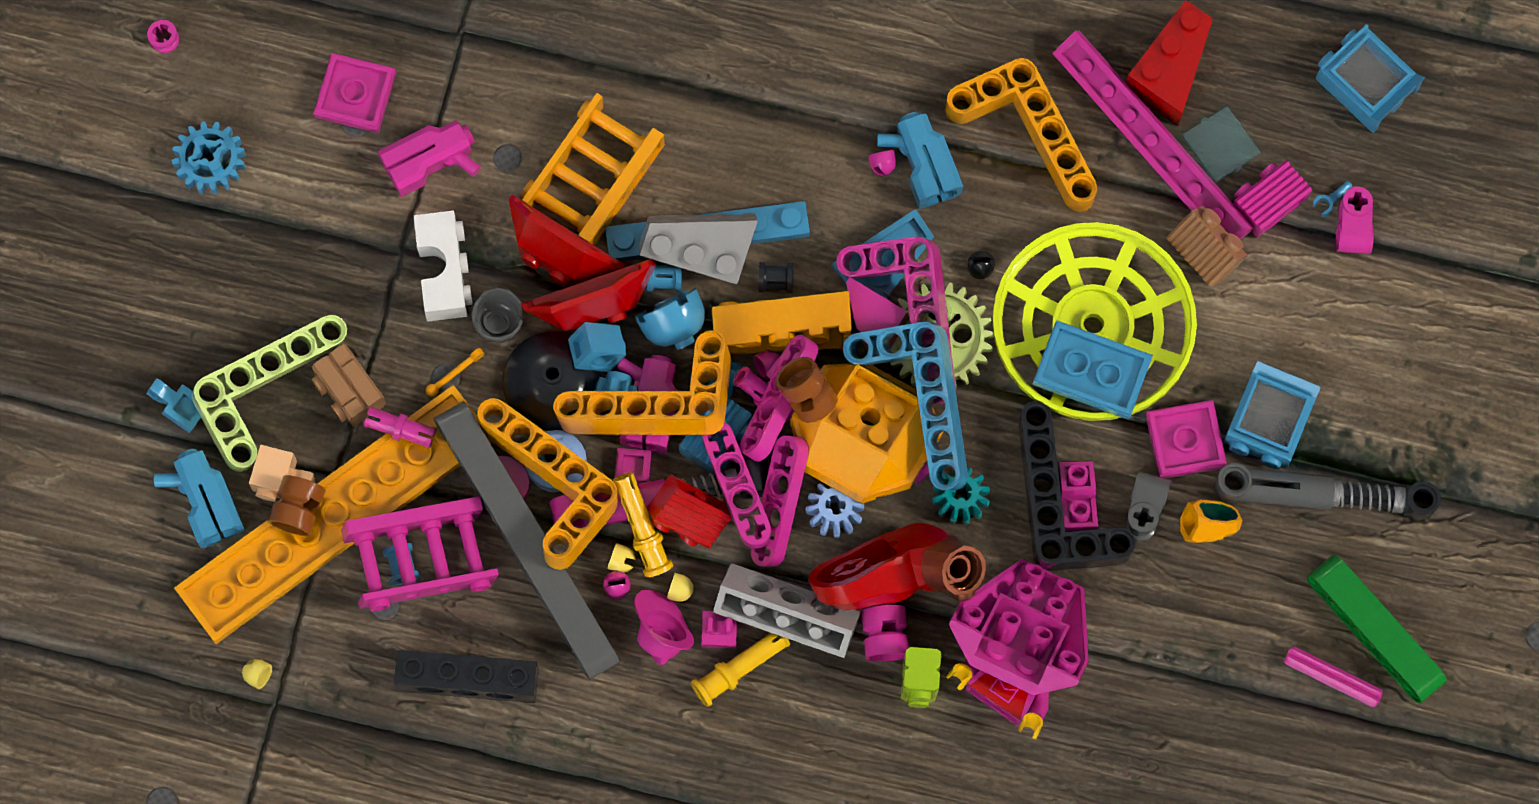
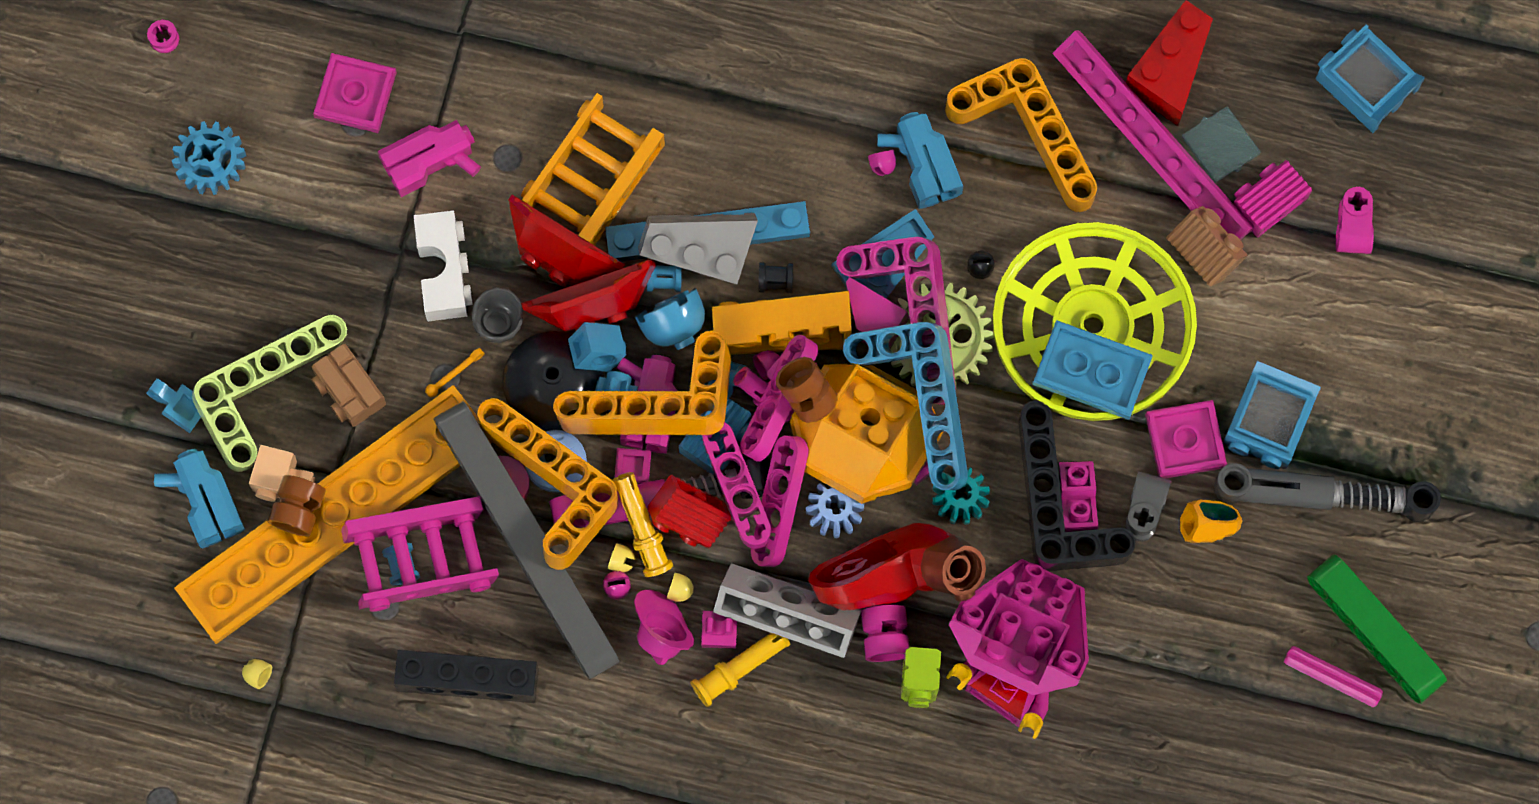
dark pink pin [364,406,436,449] -> none
dark azure hand [1313,181,1352,217] -> none

